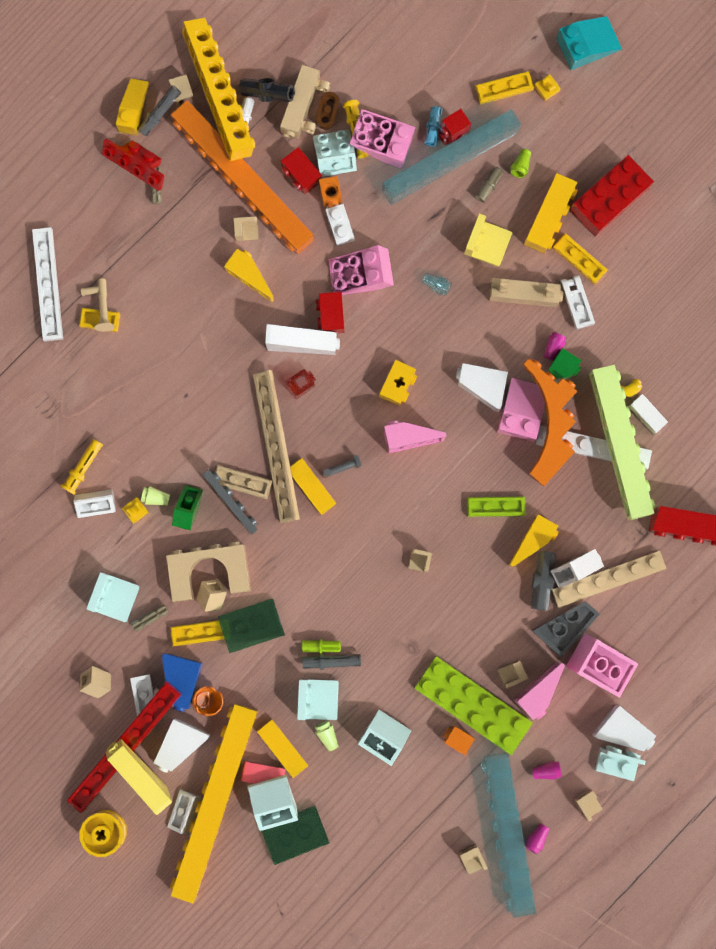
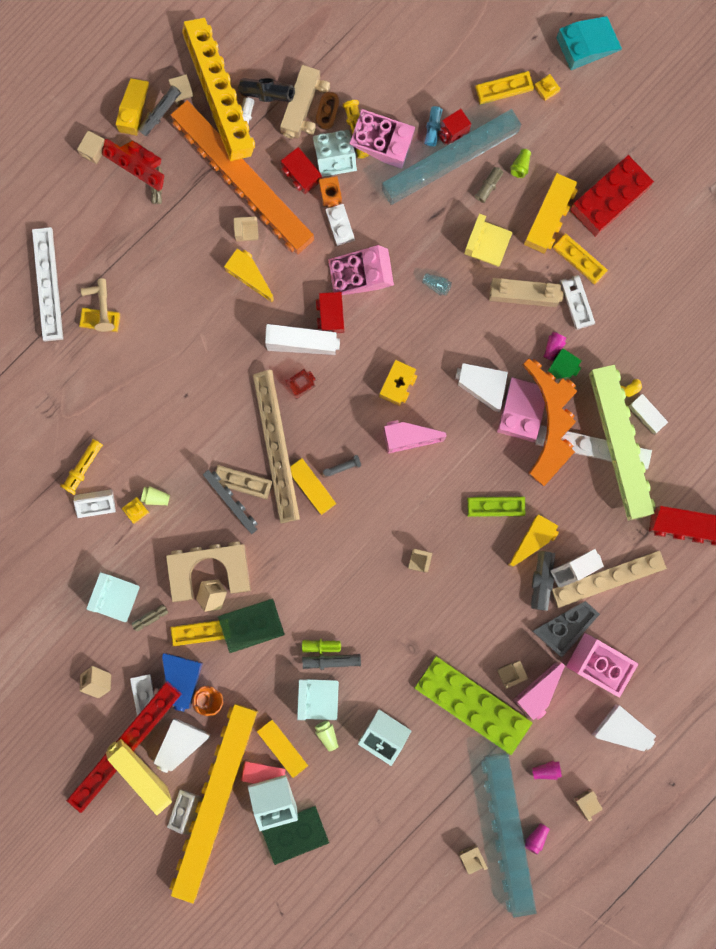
yellow wheel [79,809,127,857] -> none
green slope [172,485,203,531] -> none
orange brick [443,725,475,755] -> none
light aqua bracket [595,745,646,781] -> none
none -> tan panel [77,131,105,164]

